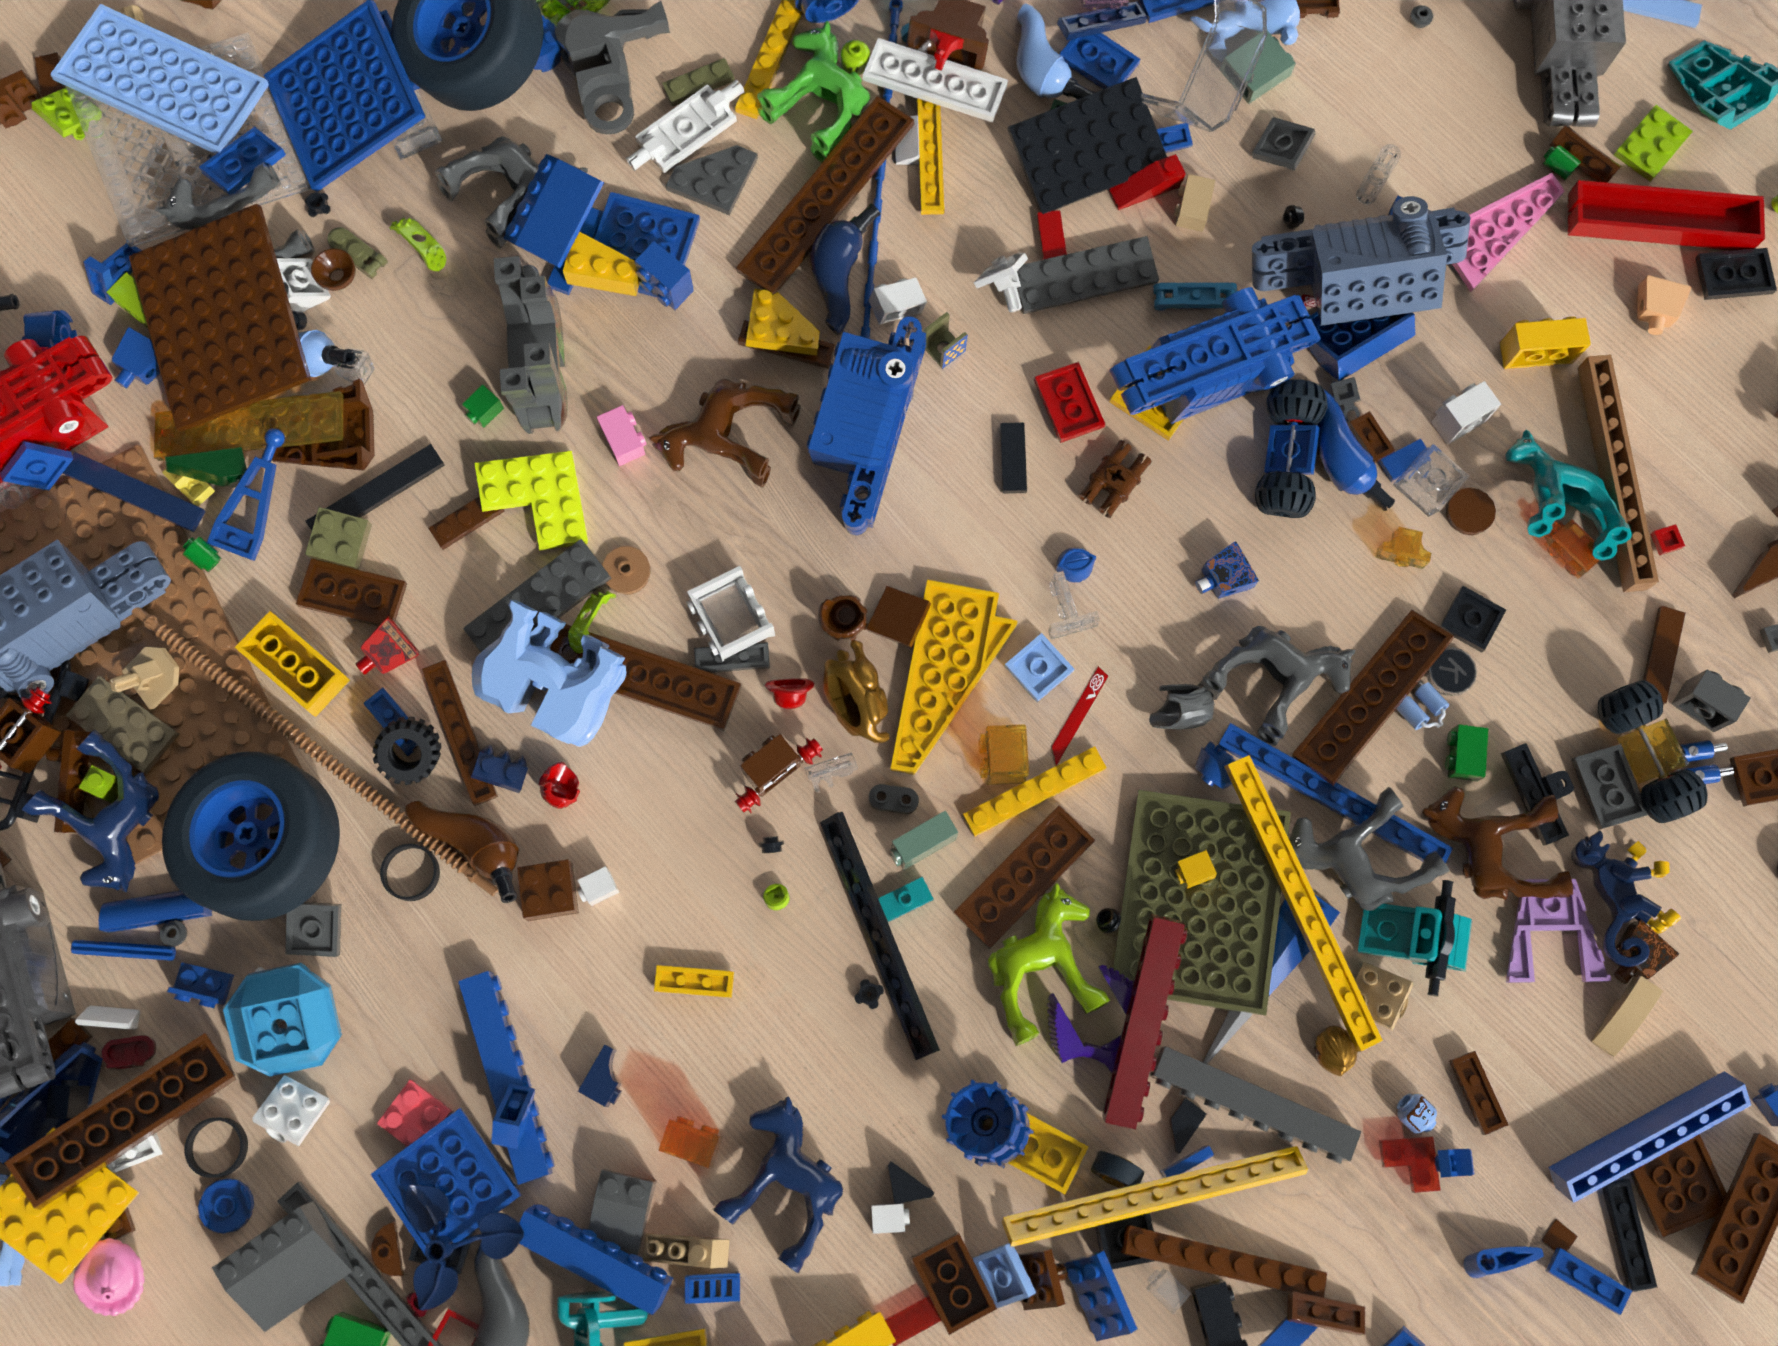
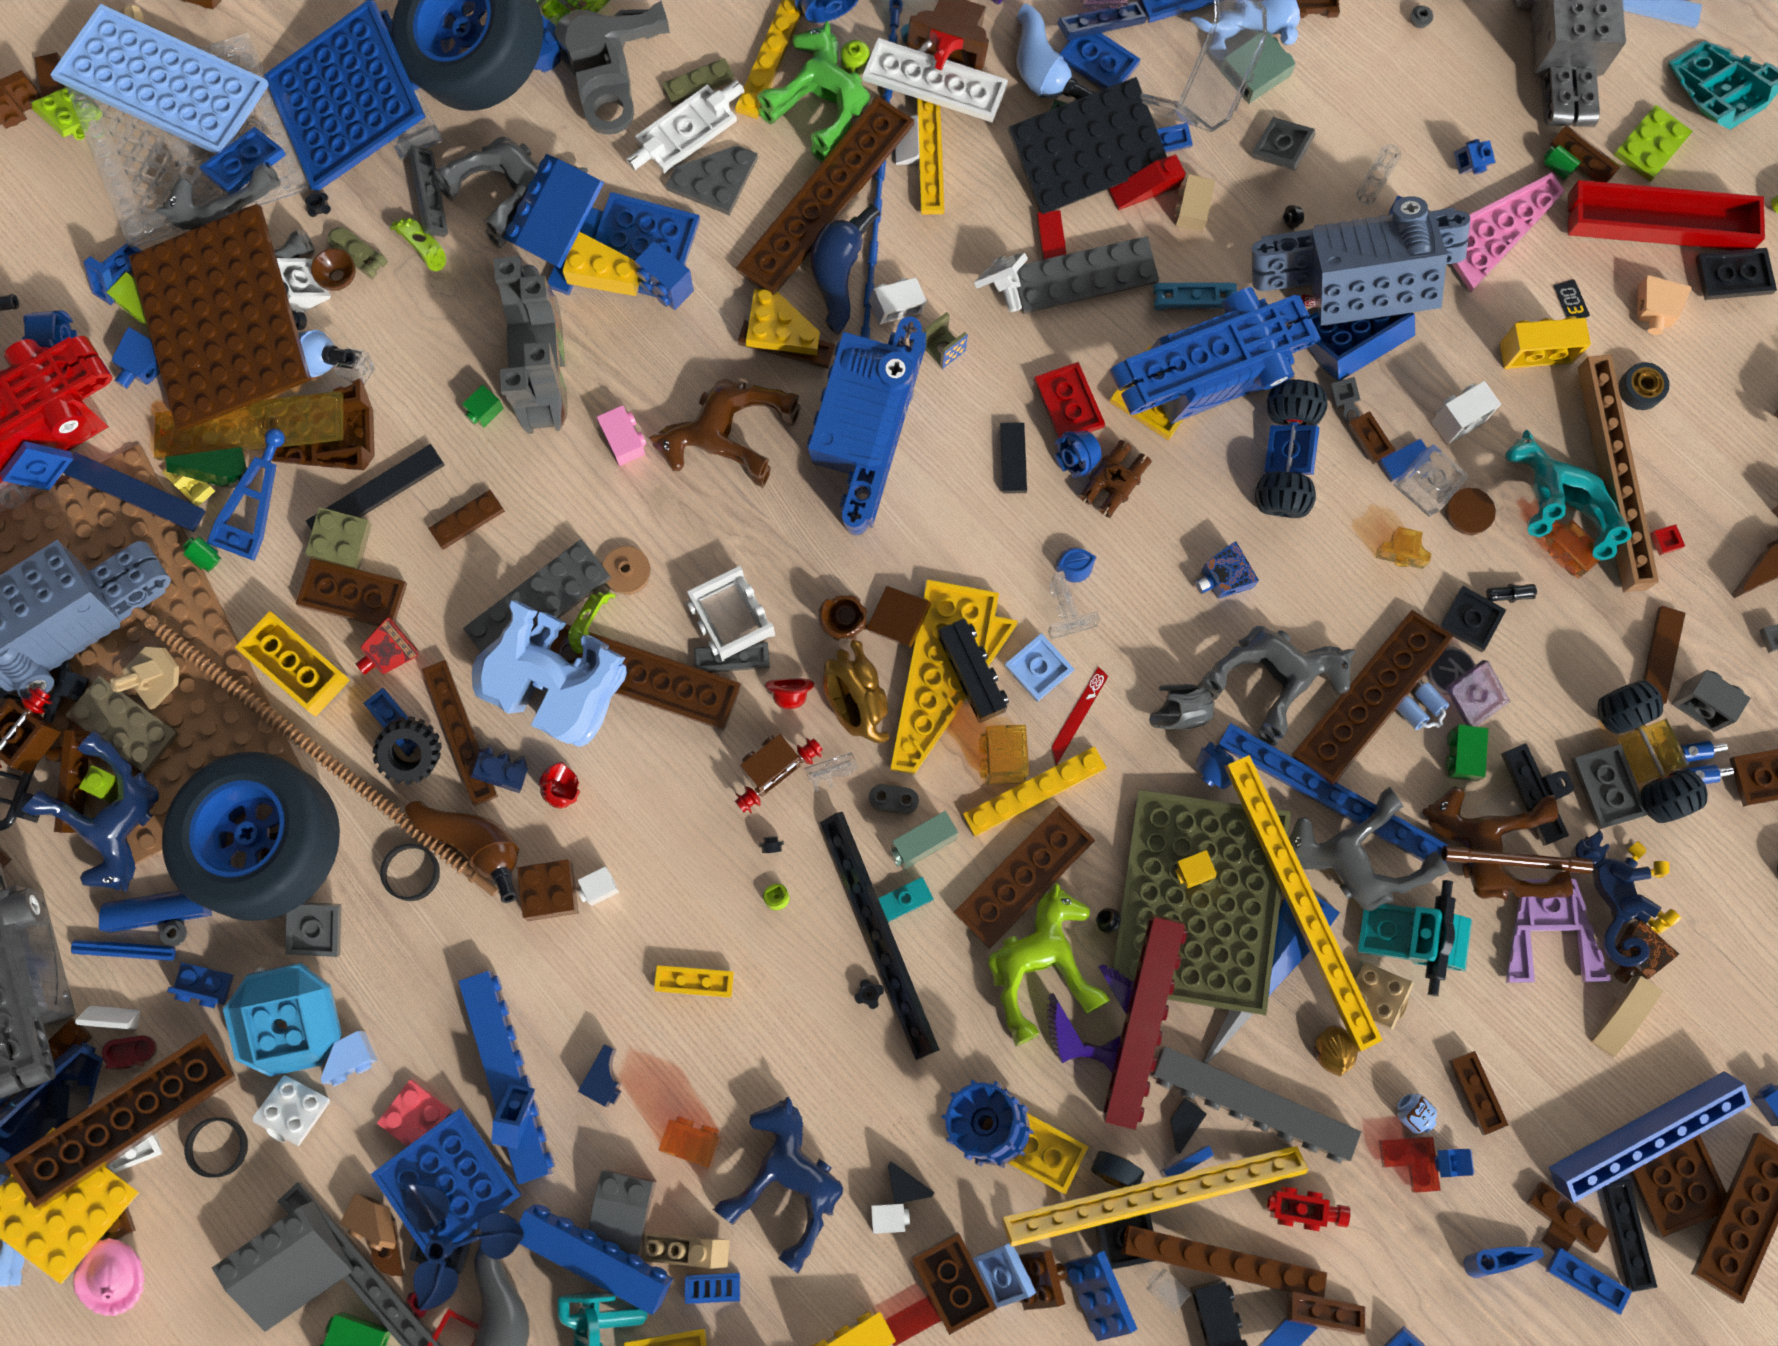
blue tile [198,1178,254,1234] -> none
neon yellow plate [474,451,588,550] -> none
blue animal [1317,390,1395,511] -> none
none -> light blue slope [320,1031,378,1086]
none -> medium nougat slope [340,1193,396,1250]
none -> dark grey plate [408,146,448,237]
none -> black brick [937,619,1009,723]
none -> blue cone [1055,431,1101,478]
none -> red brick [1267,1186,1351,1232]
none -> reddish brown piece [1441,845,1593,874]
none -> clear purple plate [1445,660,1510,727]
none -> blue brick [1454,139,1496,175]
none -> black axle [1486,583,1537,603]
none -> reddish brown plate [1526,1182,1610,1253]
none -> black sticker [1554,280,1590,318]
none -> wheel [1619,362,1670,410]

